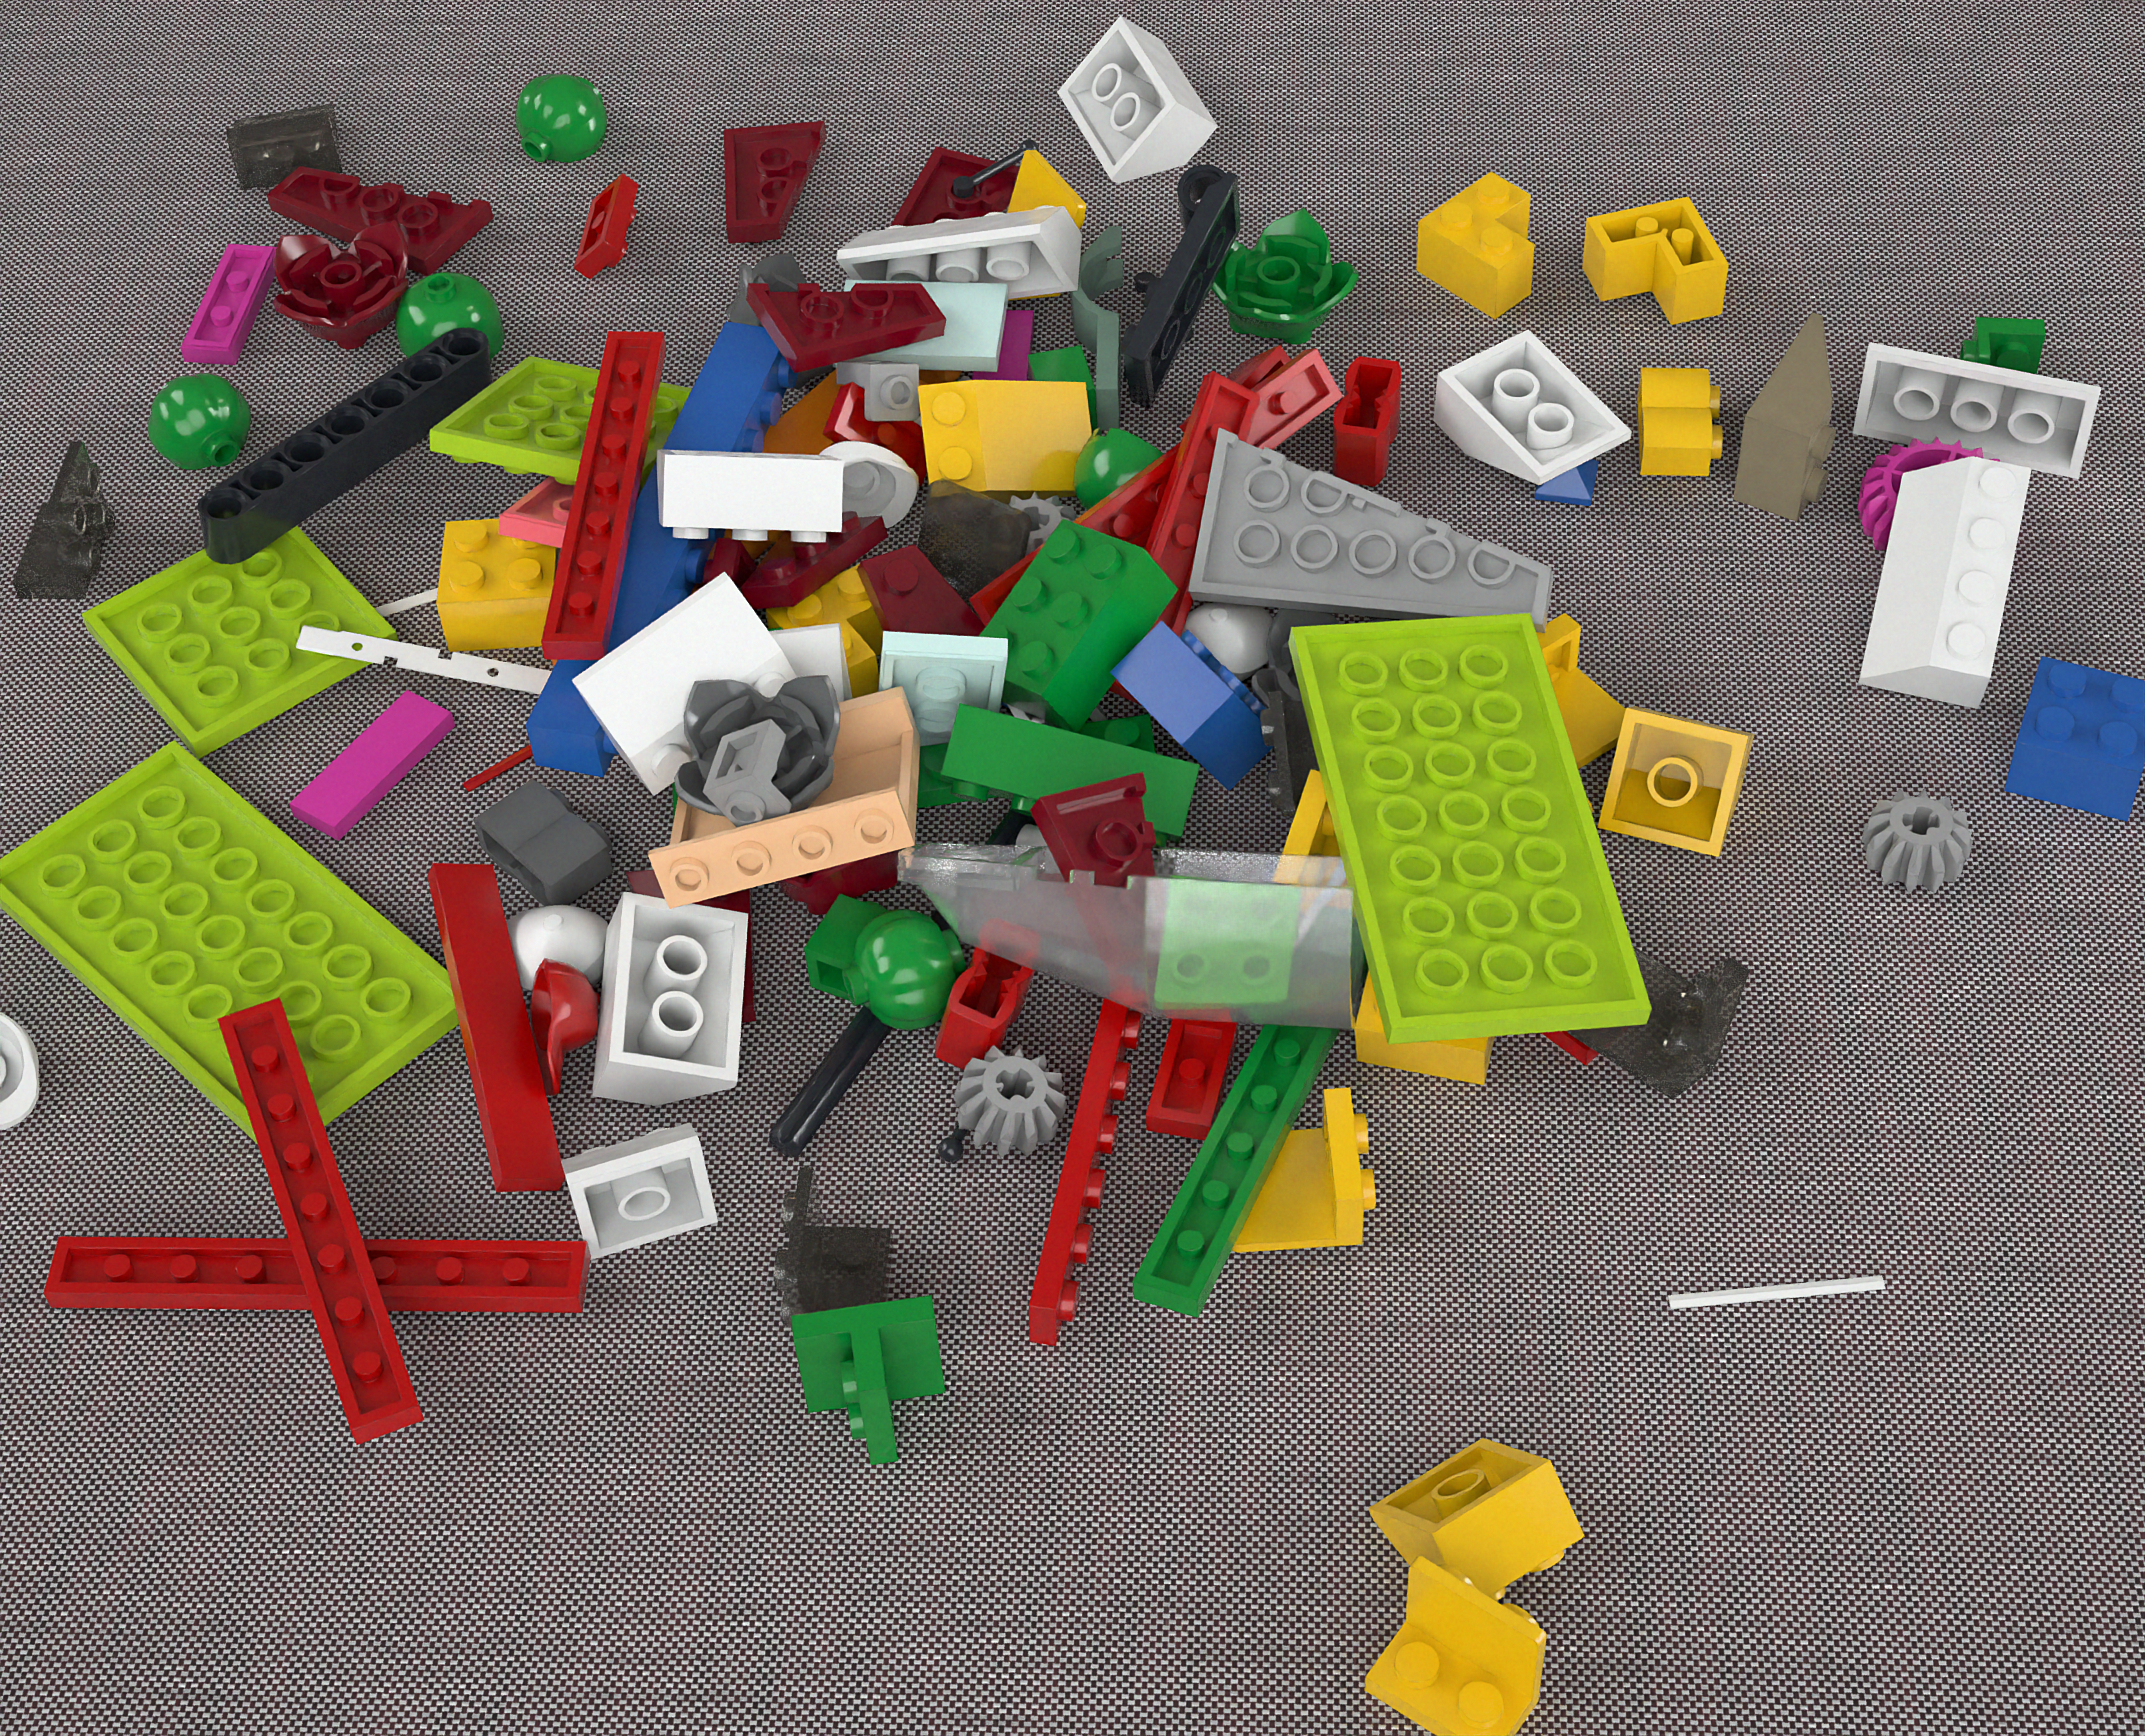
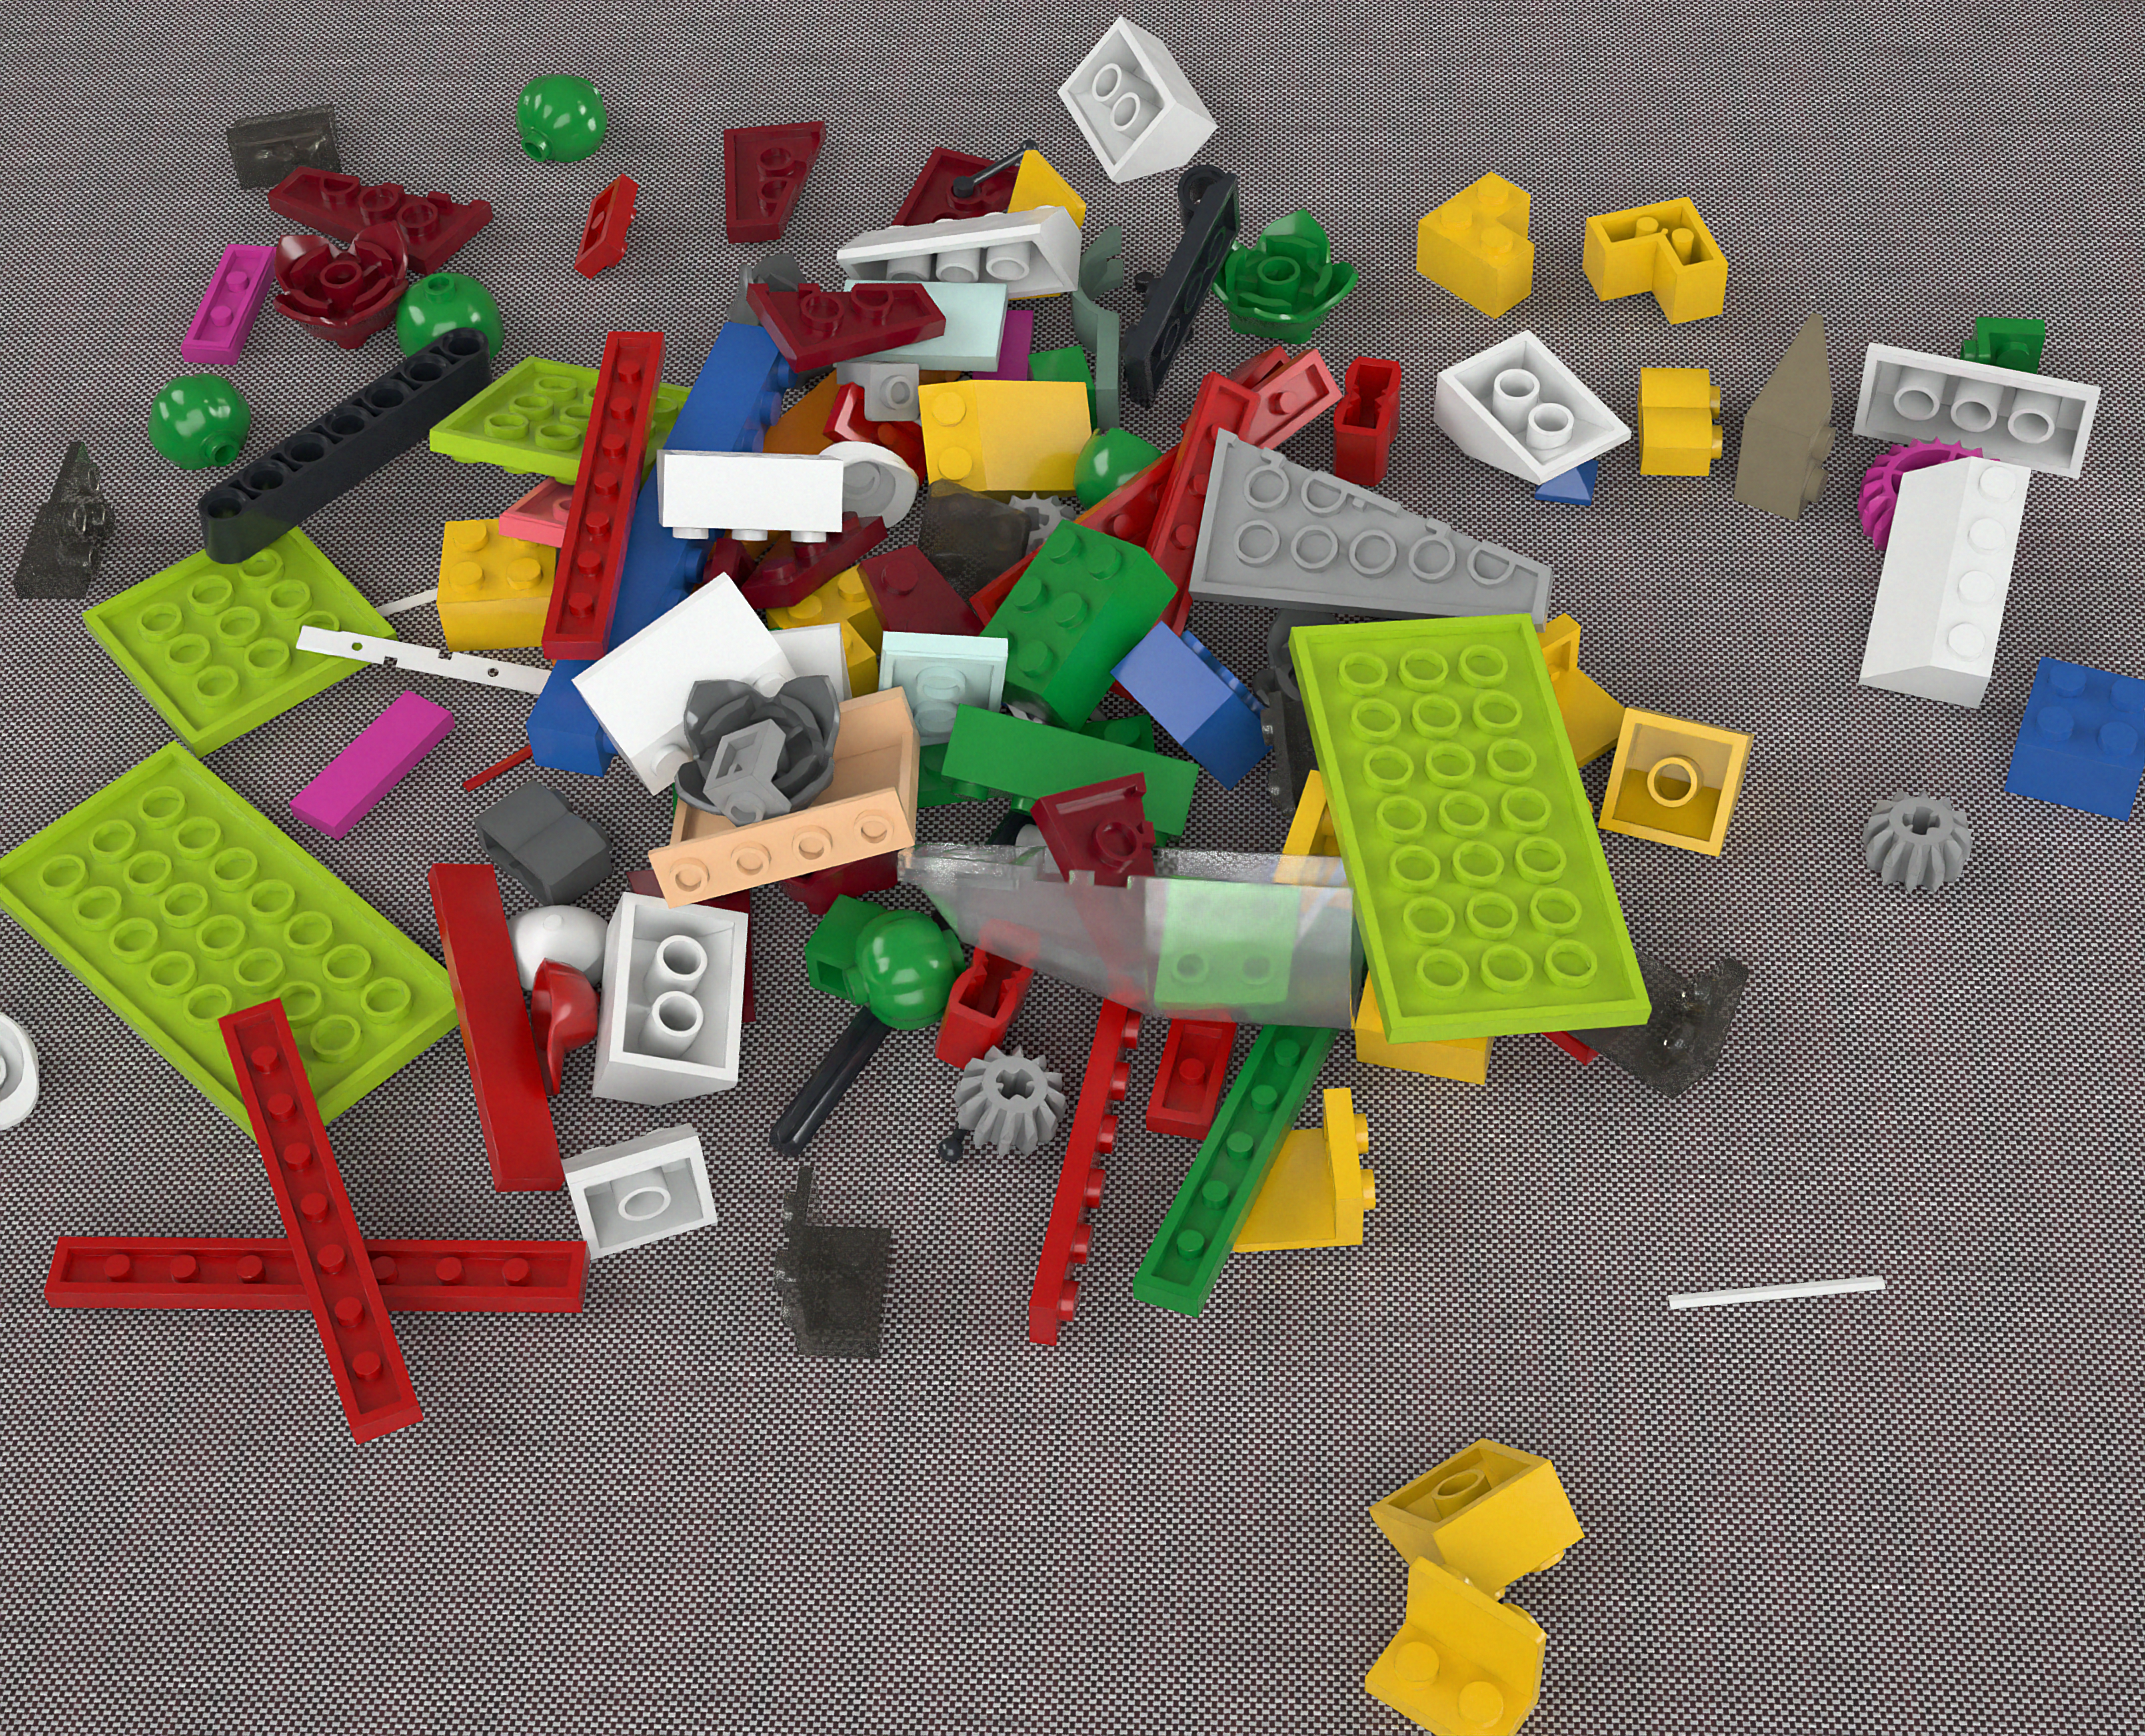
green bracket [791,1295,946,1465] -> none
white hat [1182,602,1273,682] -> none

